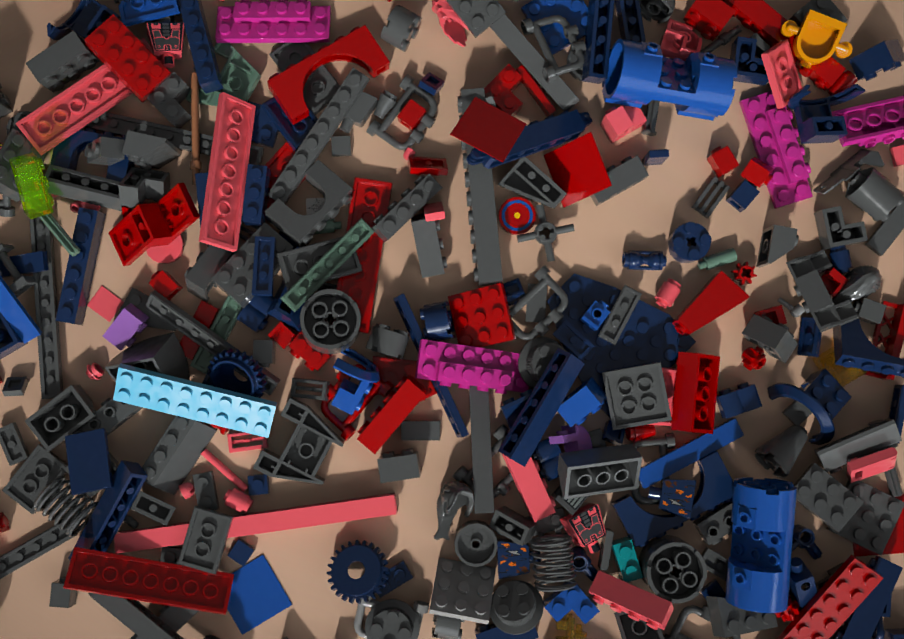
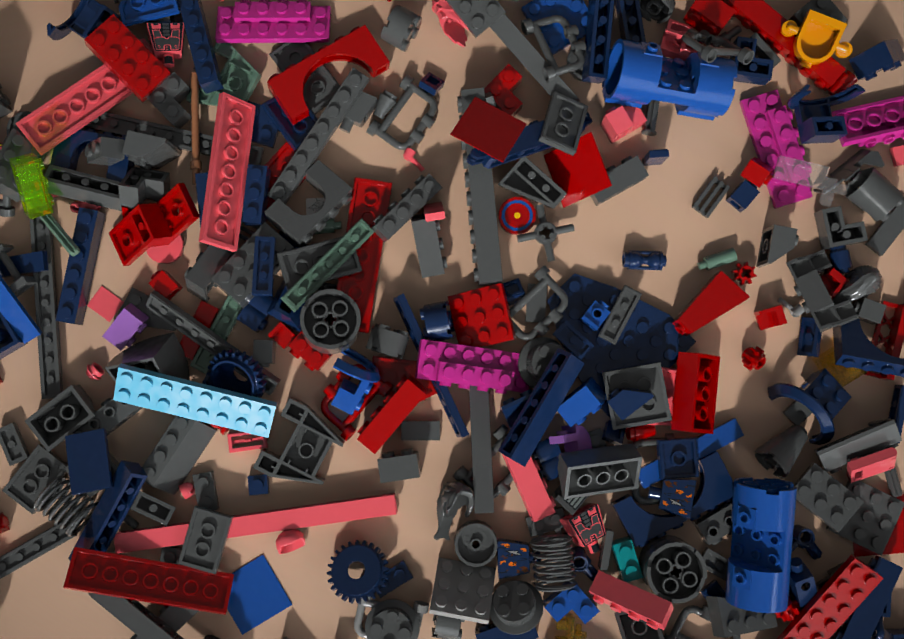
dark grey plate [2,376,29,396] -> none
dark grey brick [26,30,100,93] -> none
dark grey brick [49,577,77,608] -> none
coral bar [201,449,248,492] -> none
coral brick [223,487,254,514] -> none
dark blue tile [227,539,255,566] -> none
dark grey tile [290,378,330,401] -> none
dark grey tile [331,136,351,157] -> none
red panel [397,99,426,132] -> none
red plate [408,156,448,176] -> none
dark grey brick [489,506,538,546] -> none
red tile [516,65,556,117] -> none
coral brick [655,278,681,308] -> none
dark blue brick [668,222,712,263] -> none
red brick [707,145,739,178] -> none
dark blue brick [716,382,762,419] -> none
dark grey brick [742,314,798,363] -> none
coral tile [761,39,802,109] -> none
none -> coral hair [276,529,305,554]
none -> dark grey tile [538,91,588,156]
none -> dark blue slope [607,387,654,421]
none -> dark blue tile [656,437,699,480]
none -> dark grey bar [682,28,755,65]
none -> clear piece [773,155,848,207]

